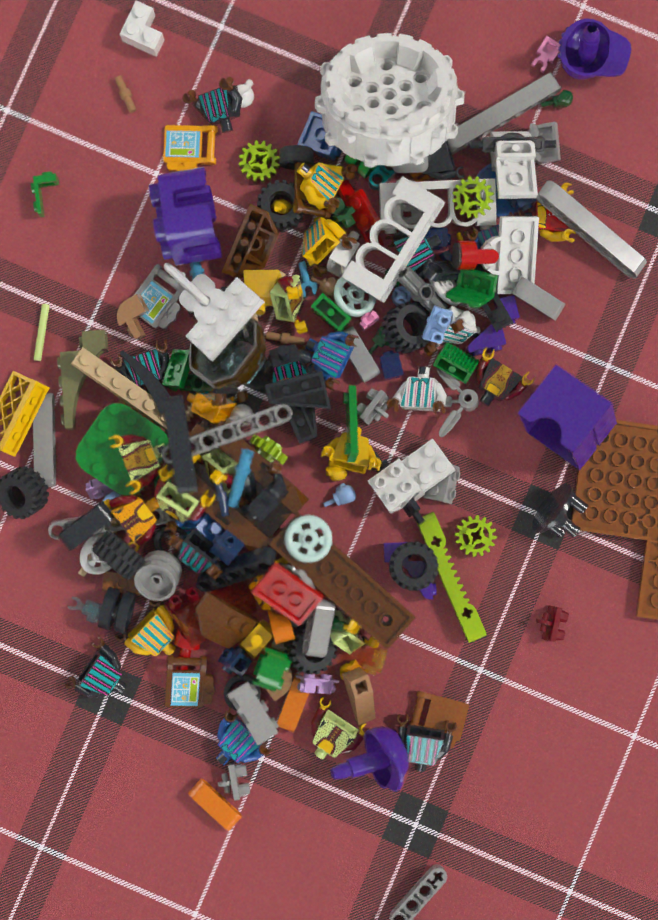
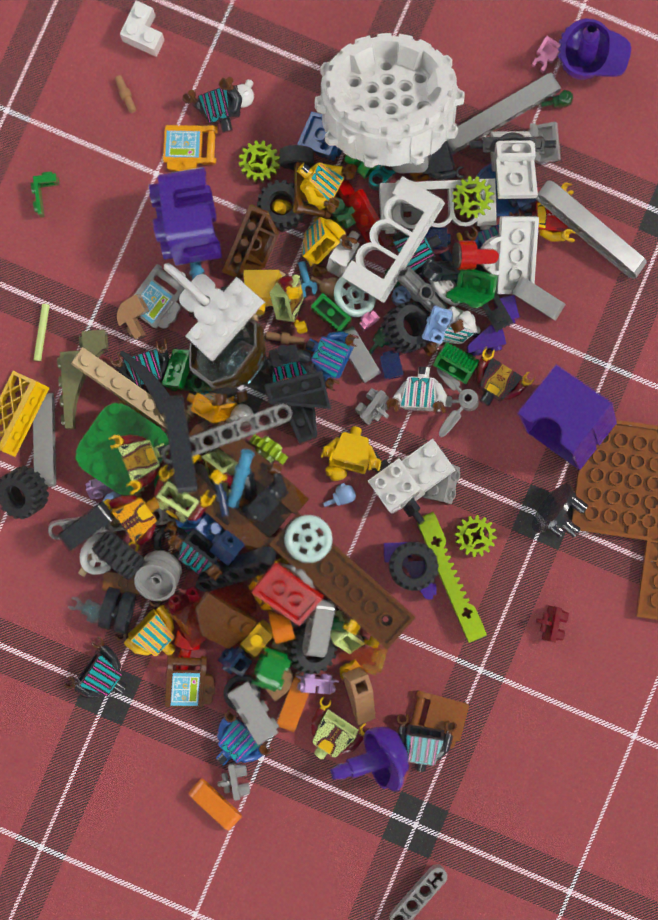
green plate [342,385,359,462] -> none

